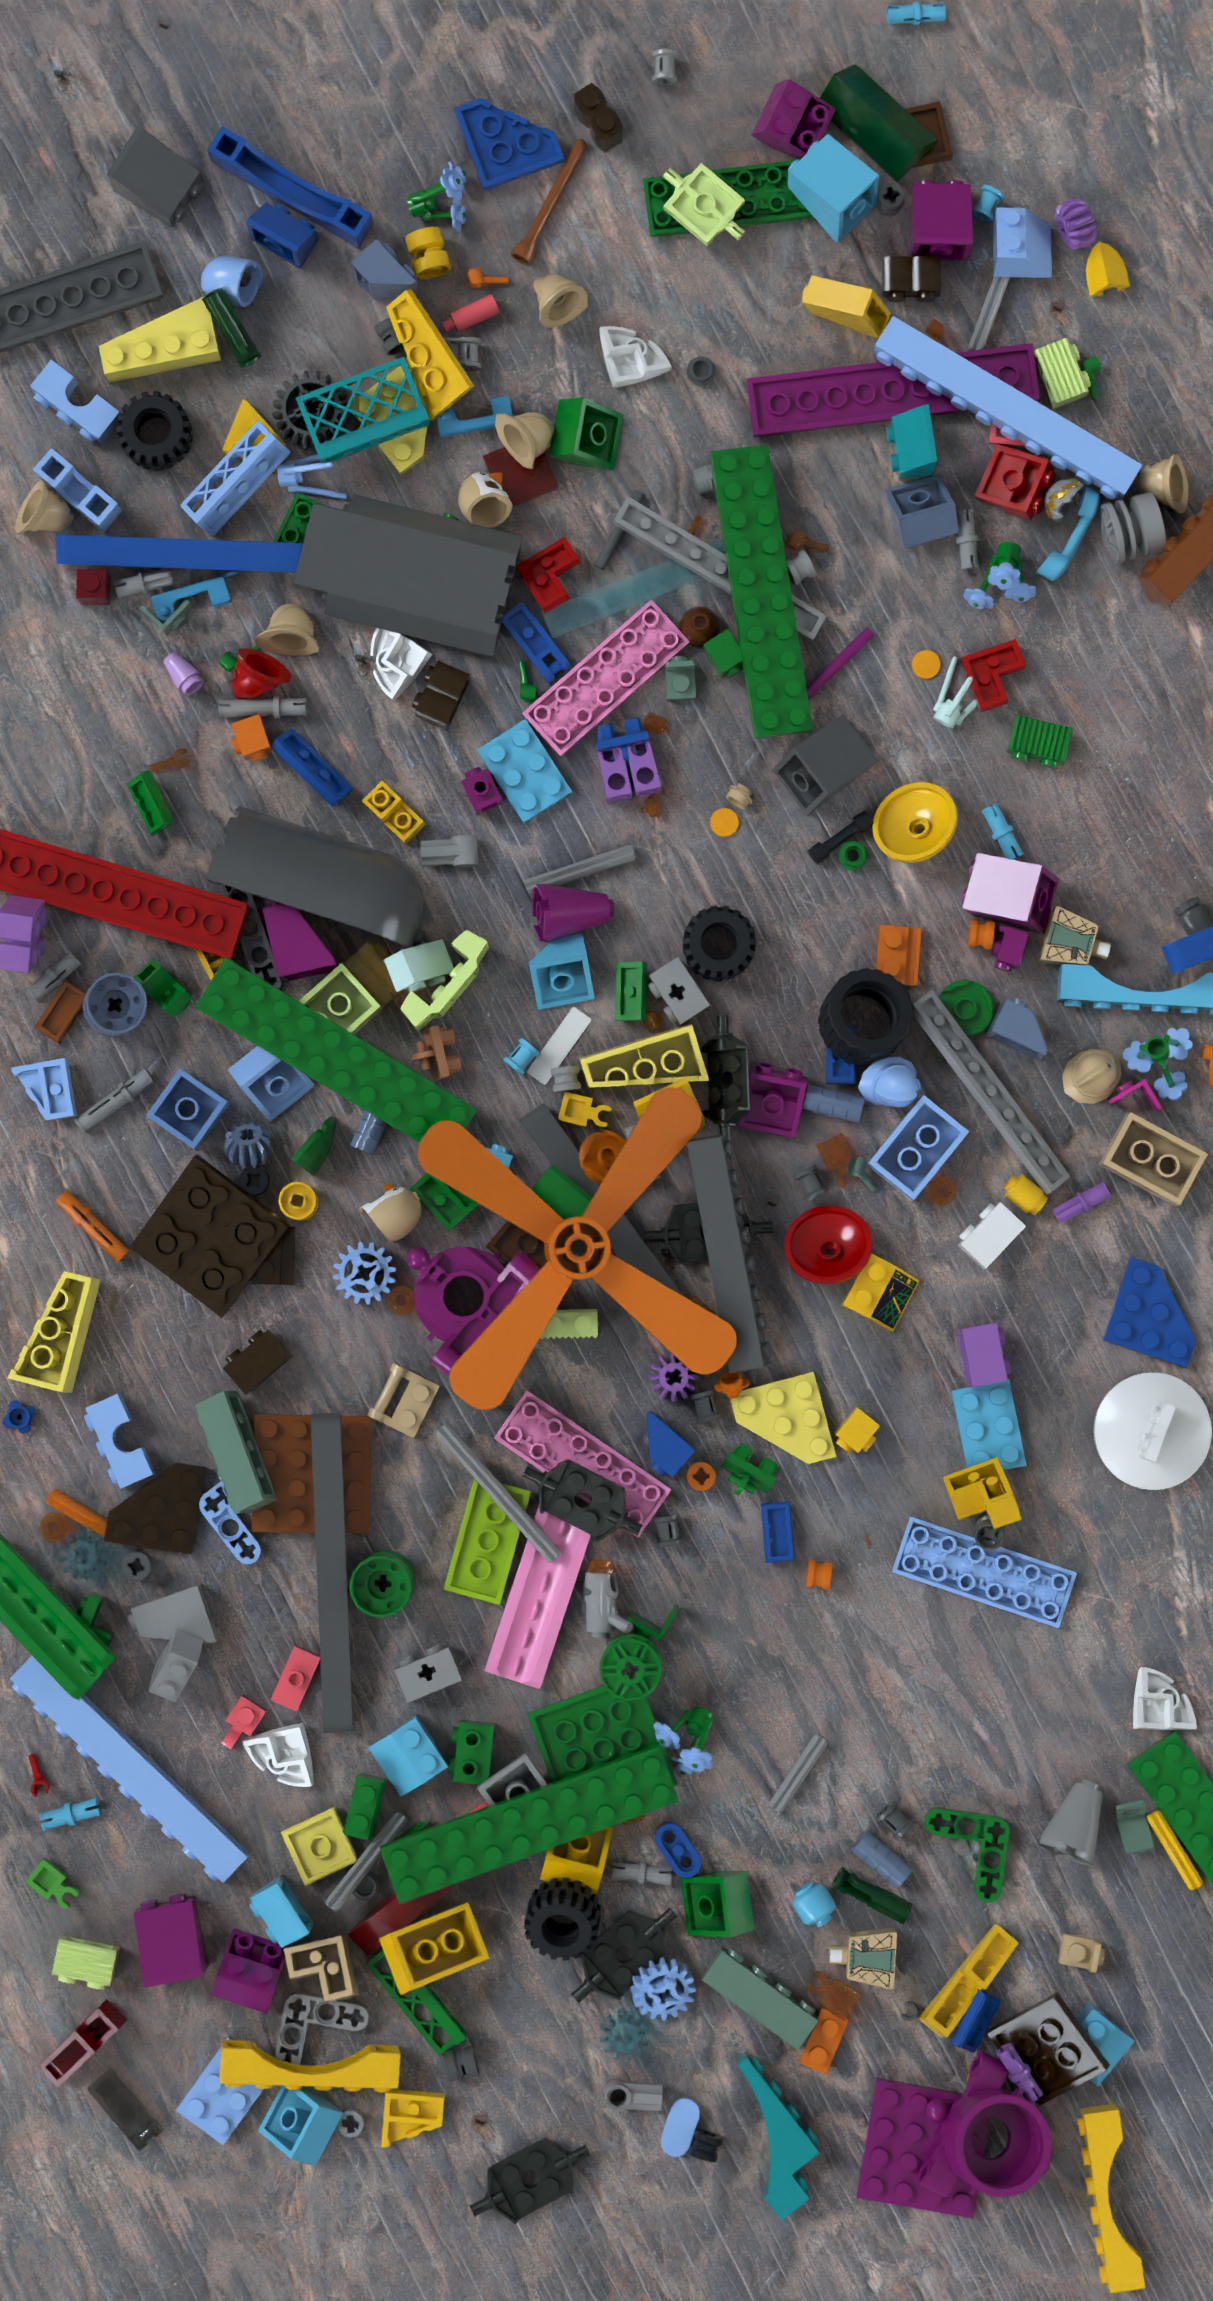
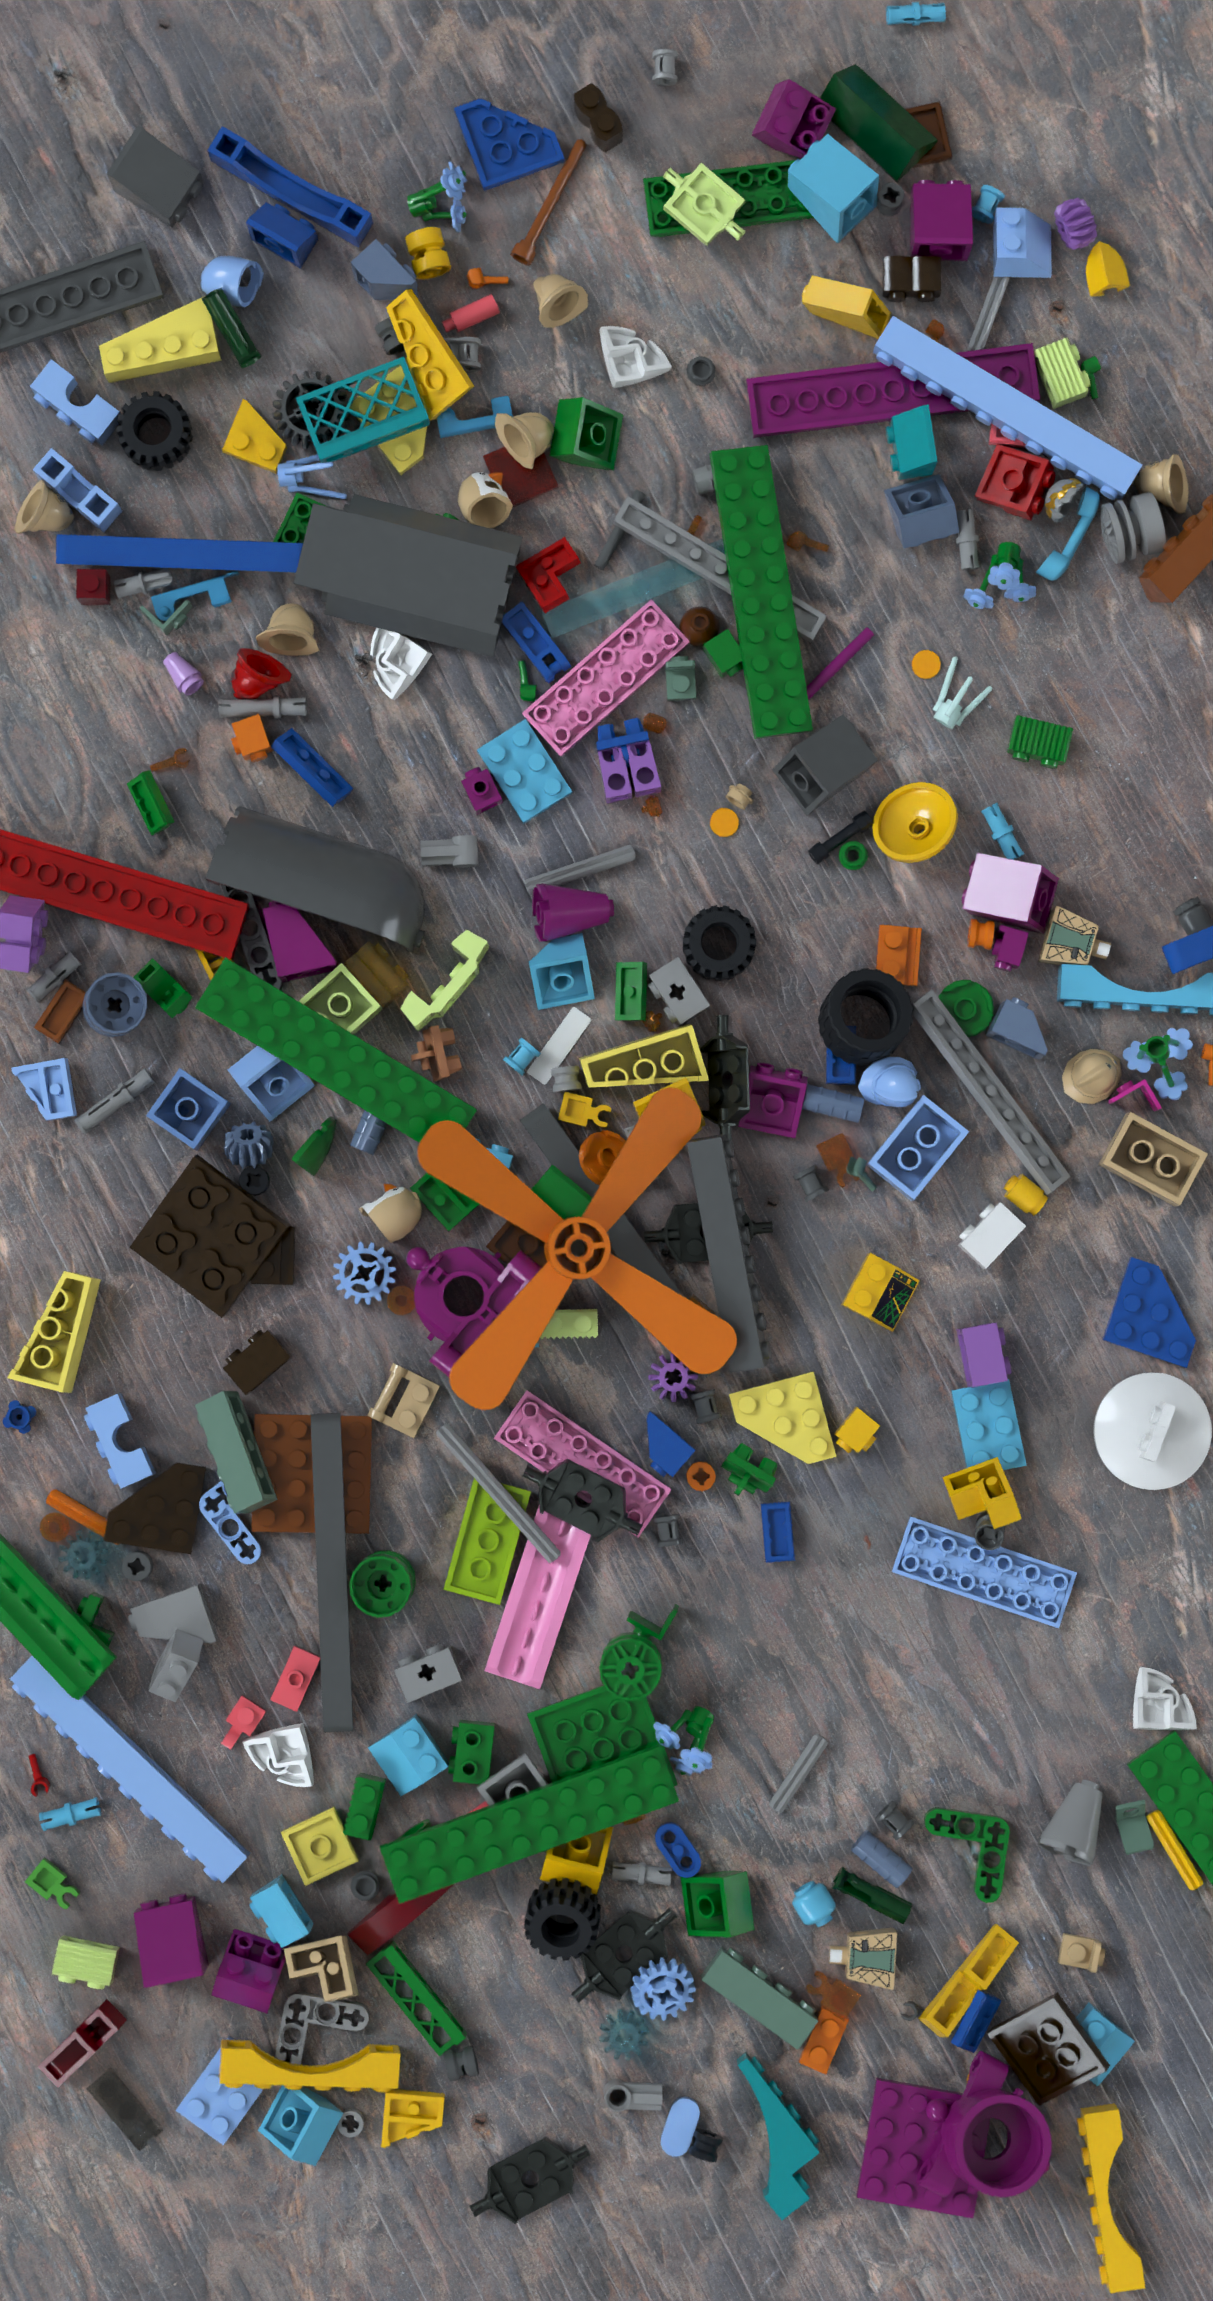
orange pin [55,1189,130,1263] -> none
light blue fence [180,420,291,537] -> none
green hand [219,645,260,672] -> none
yellow wheel [278,1182,319,1221] -> none
light grey axle [325,1811,408,1912] -> none
yellow slope [362,781,426,845] -> none
yellow brick [379,1902,490,1995] -> none
light aqua brick [384,939,454,993] -> none
dark brown brick [412,661,471,730] -> none
light grey piece [581,1559,633,1638] -> none
orange plate [714,1370,749,1399] -> none
red dish [784,1205,873,1285] -> none
light grey wheel [786,550,816,586] -> none
orange wheel [805,1559,832,1591] -> none
clear orange plate [927,1177,956,1206] -> none
red plate [961,639,1026,713] -> none
medium lavender pin [996,2043,1043,2103] -> none
medium lavender axle [1053,1181,1111,1223] -> none

